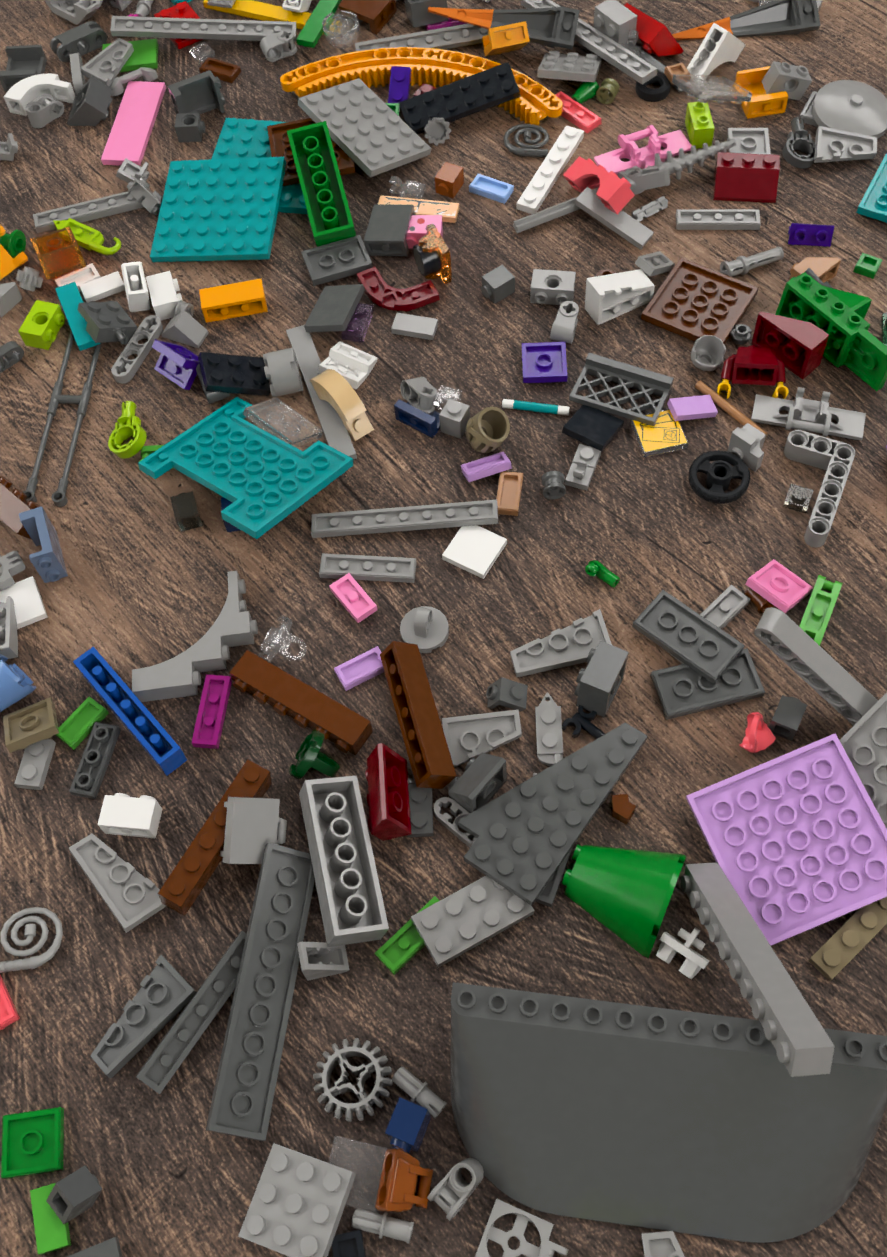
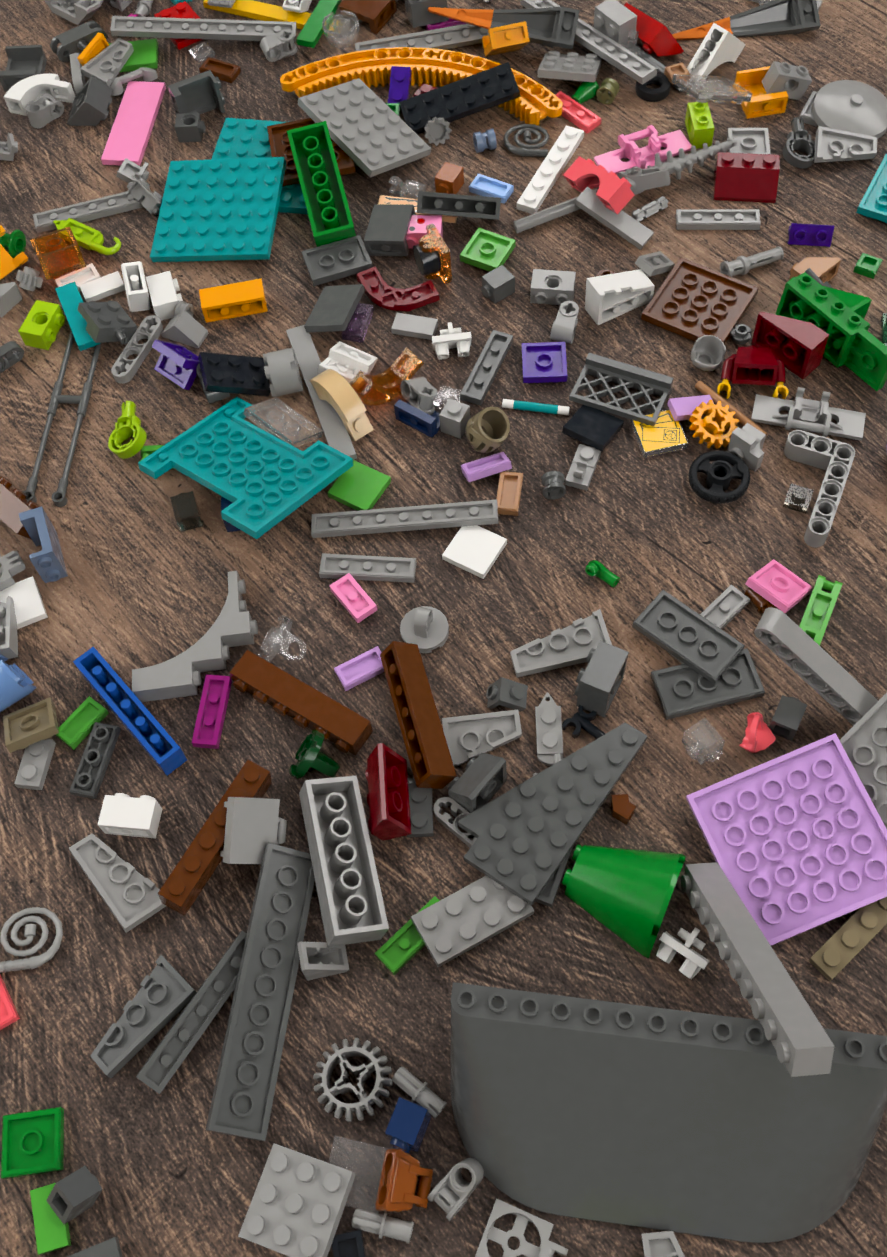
none -> light orange tile [77,32,109,66]
none -> bright green tile [327,460,391,511]
none -> clear orange arch [349,348,424,406]
none -> dark grey brick [417,191,501,220]
none -> white hips [432,322,472,360]
none -> bright green plate [460,228,516,271]
none -> plate [460,330,513,406]
none -> sand blue wheel [473,129,497,153]
none -> clear brick [682,718,725,765]
none -> light orange gear [689,400,739,449]

